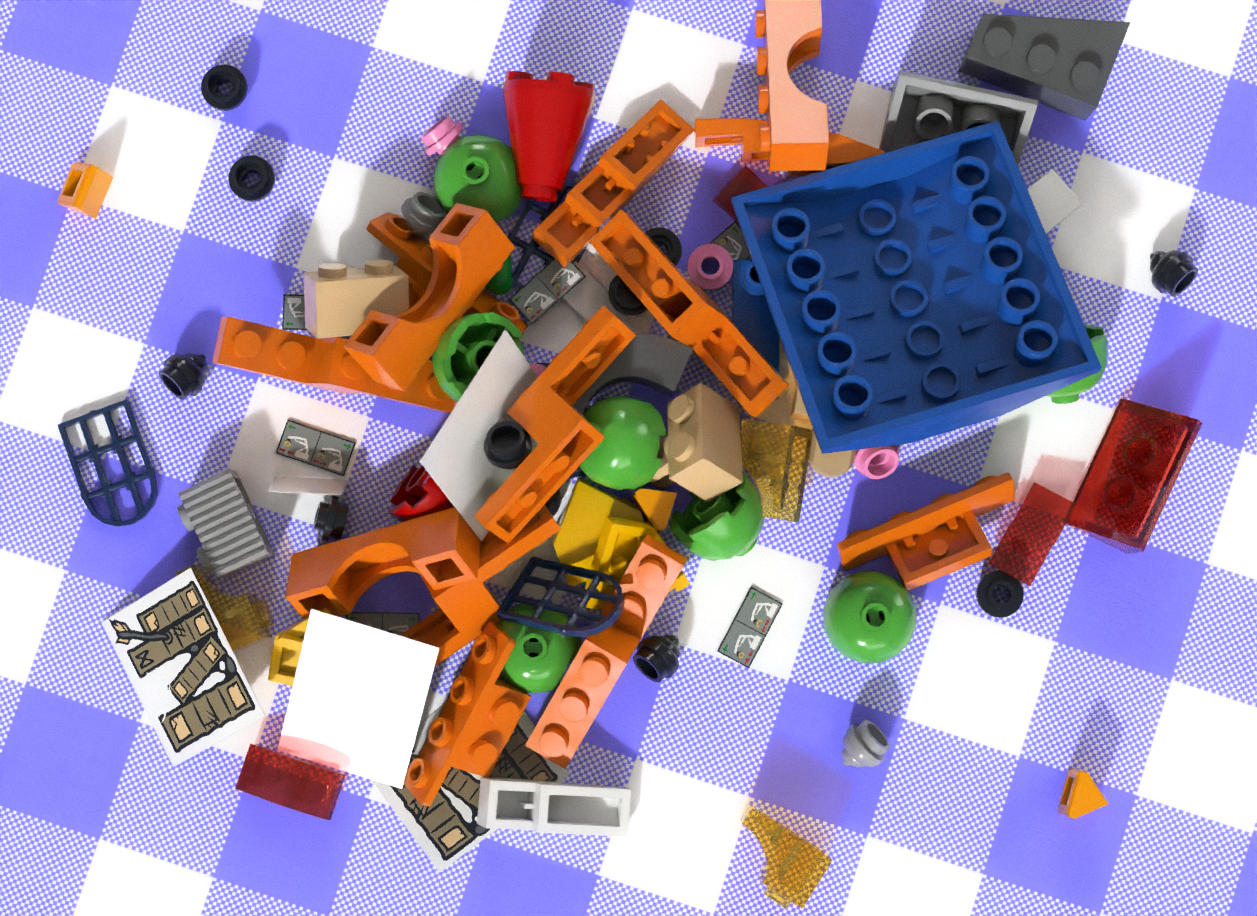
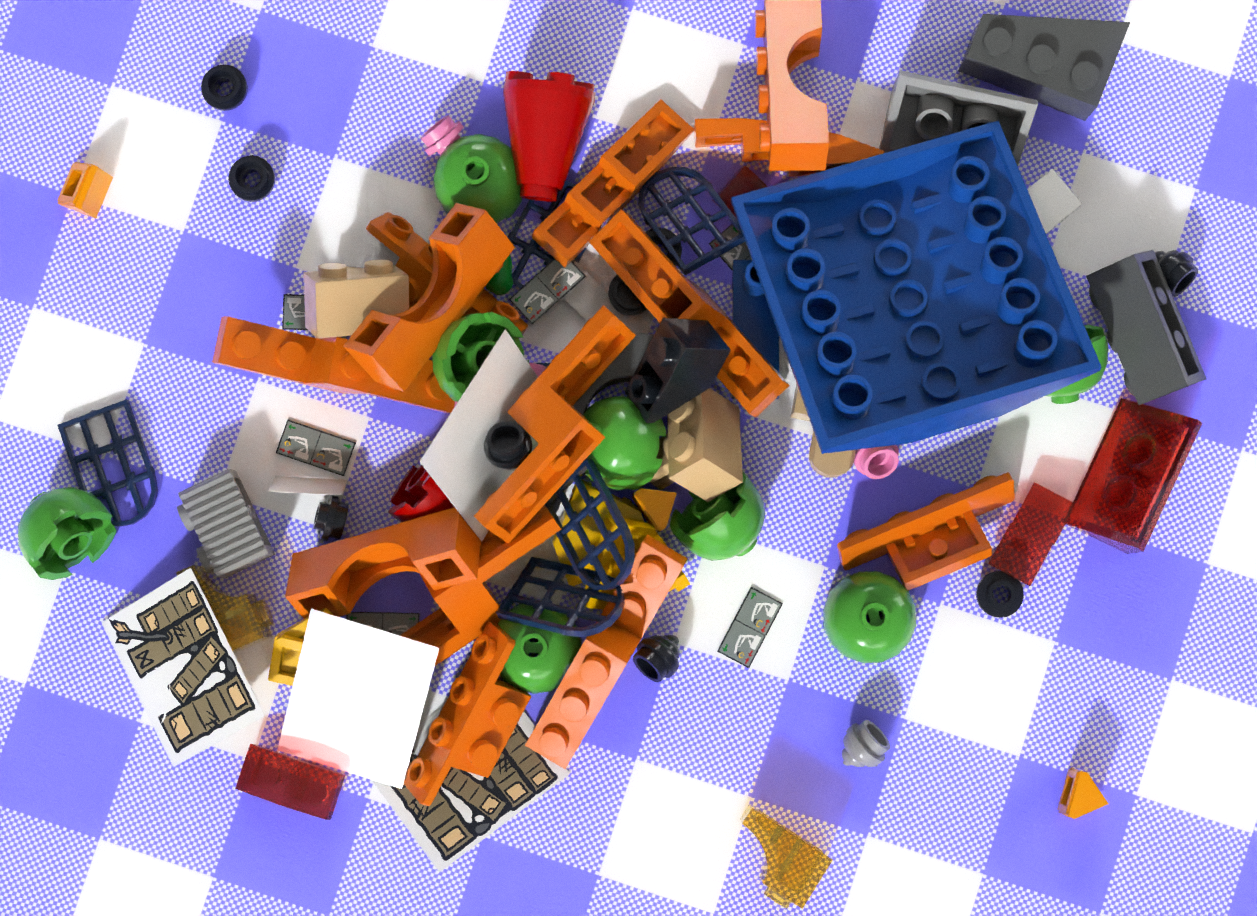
black plate [158,353,207,400] -> none
light grey plate [401,192,446,234] -> none
white slope [477,777,631,837] -> none
bright pink plate [687,244,733,290] -> none
clear yellow arch [740,419,813,522] -> none
none -> bright green cylinder [18,487,116,580]
none -> dark blue window [545,459,635,590]
none -> black slope [625,318,731,423]
none -> dark blue window [638,167,745,275]
none -> dark grey brick [1086,250,1207,405]

